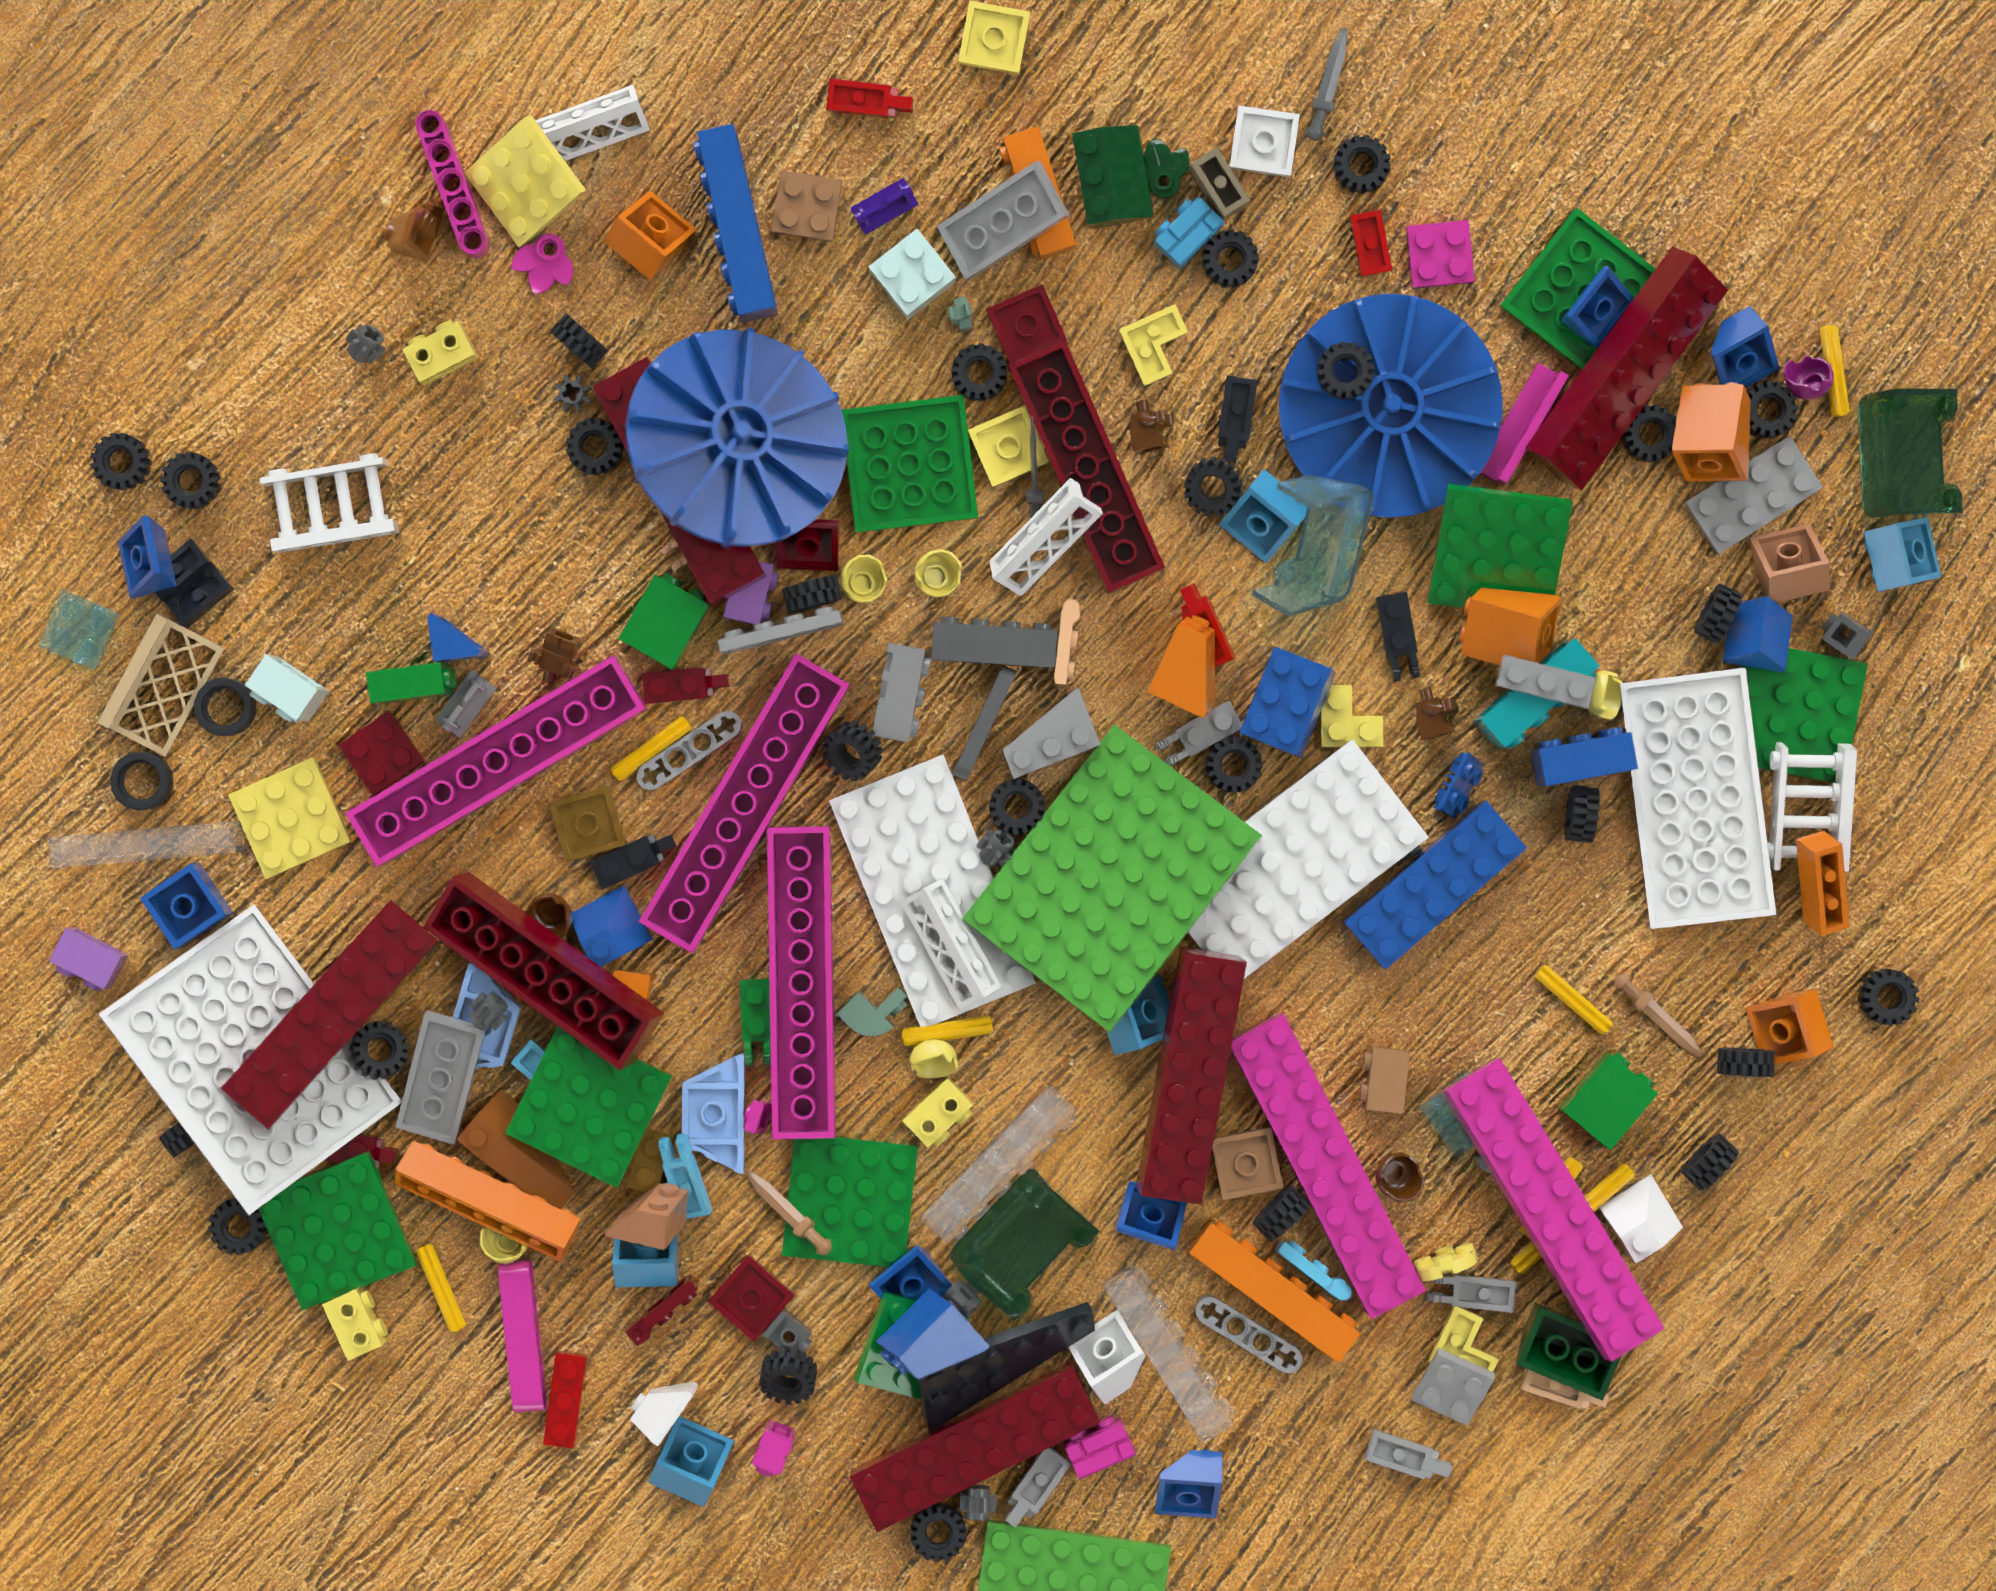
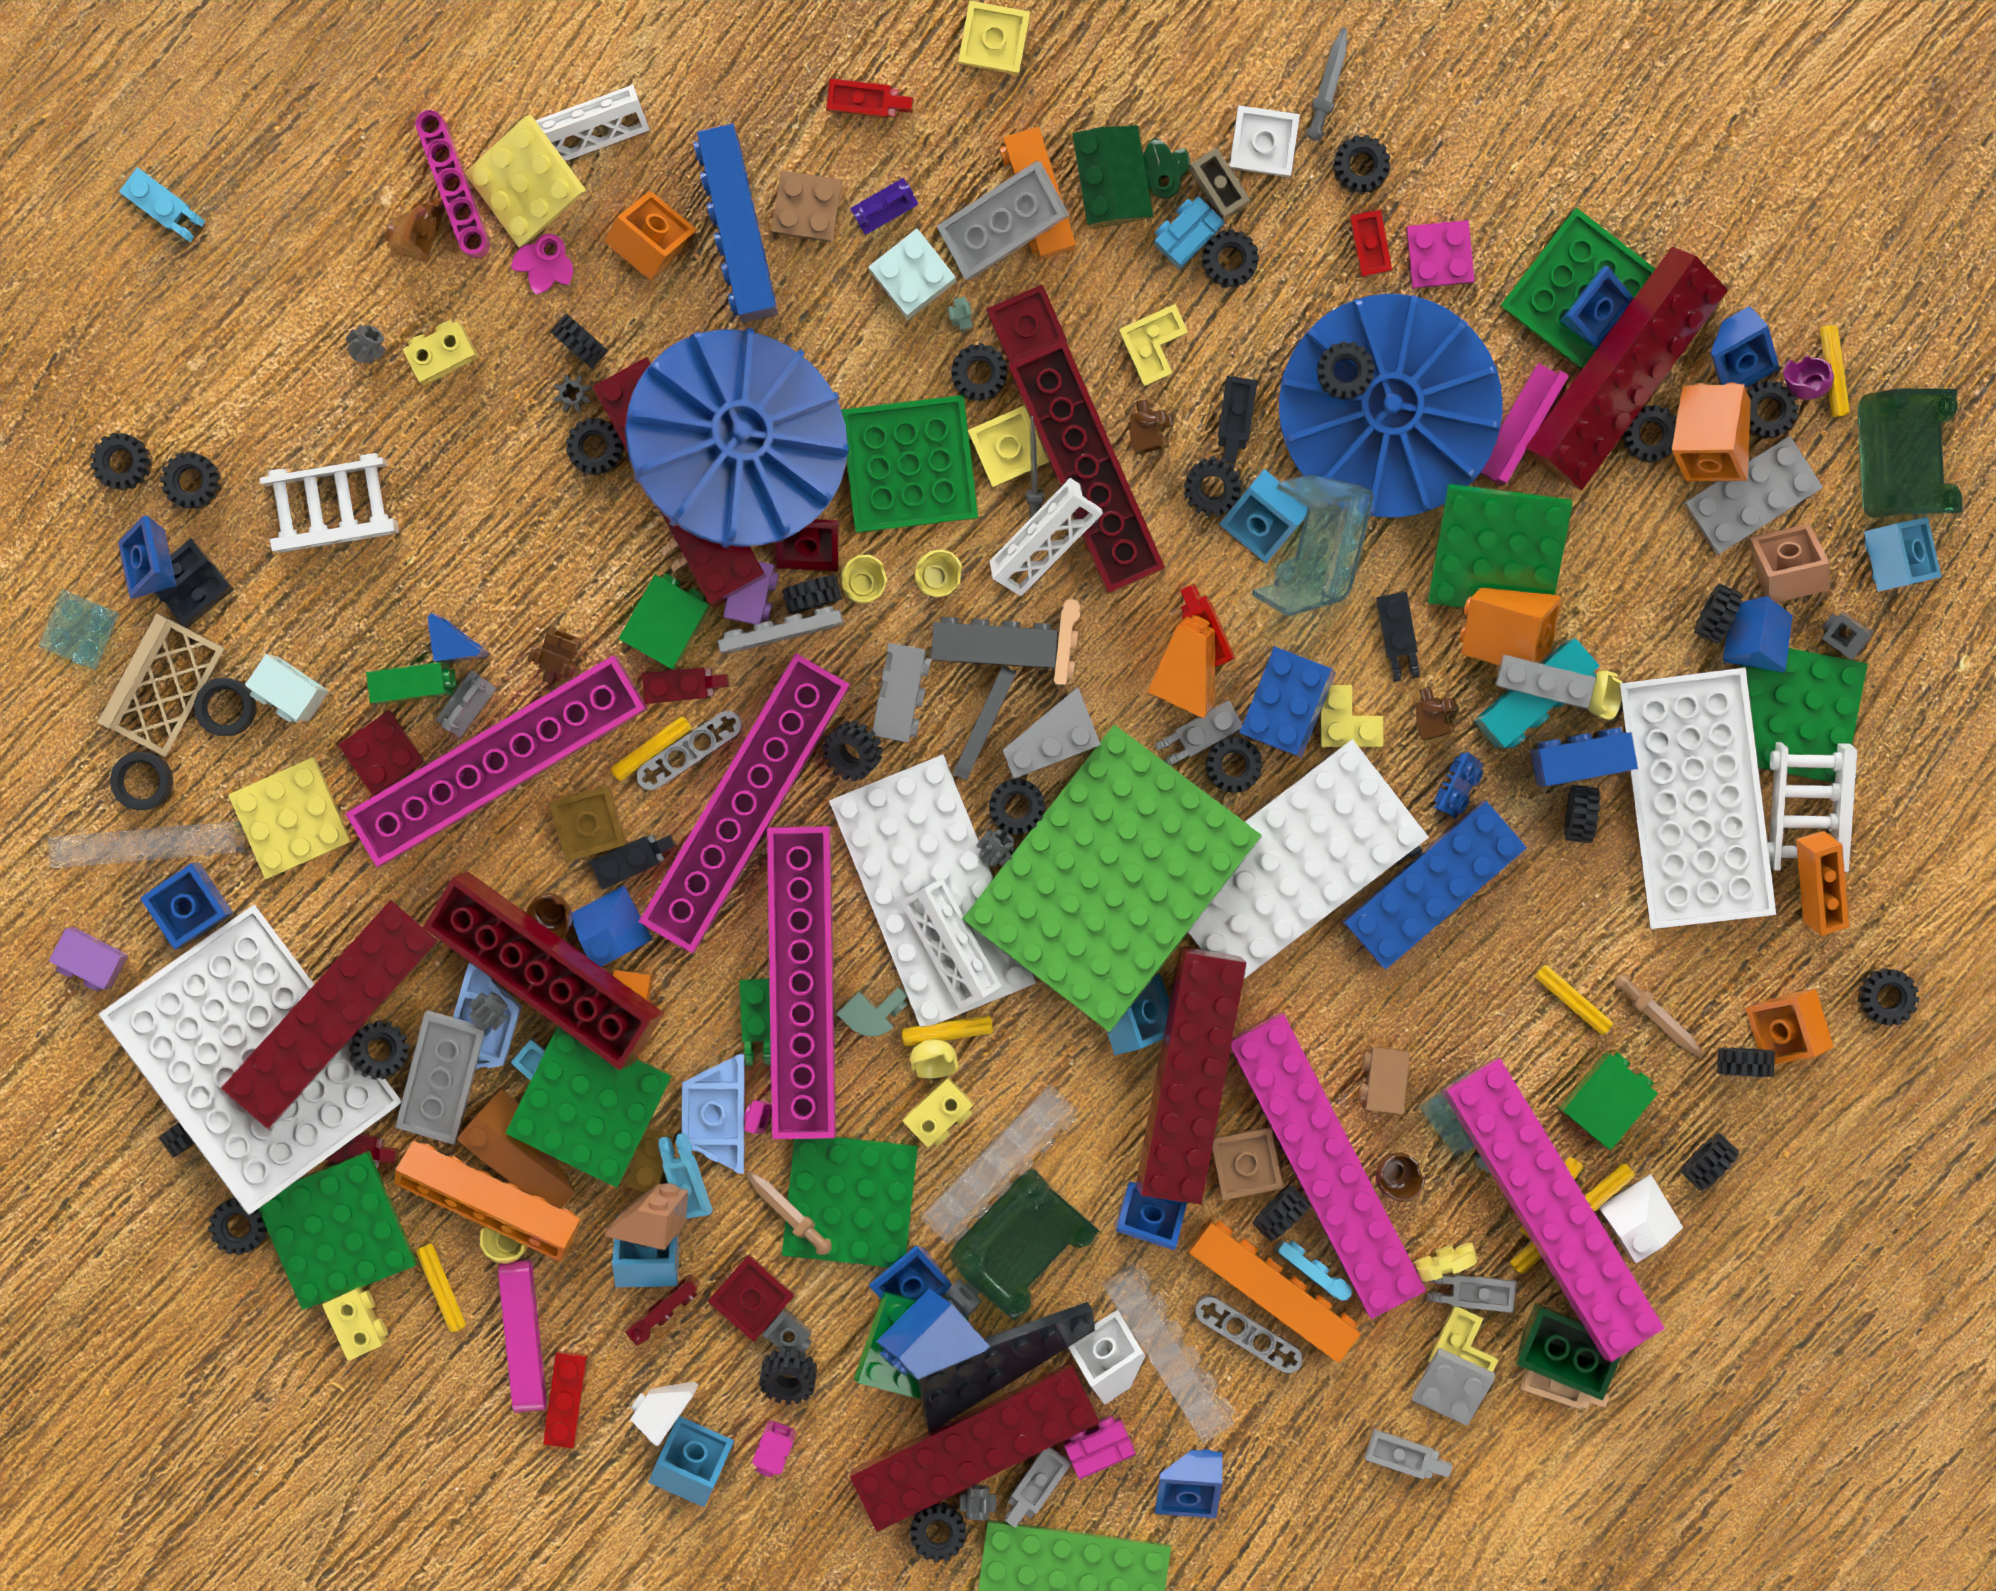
none -> medium azure hinge [119,167,206,242]

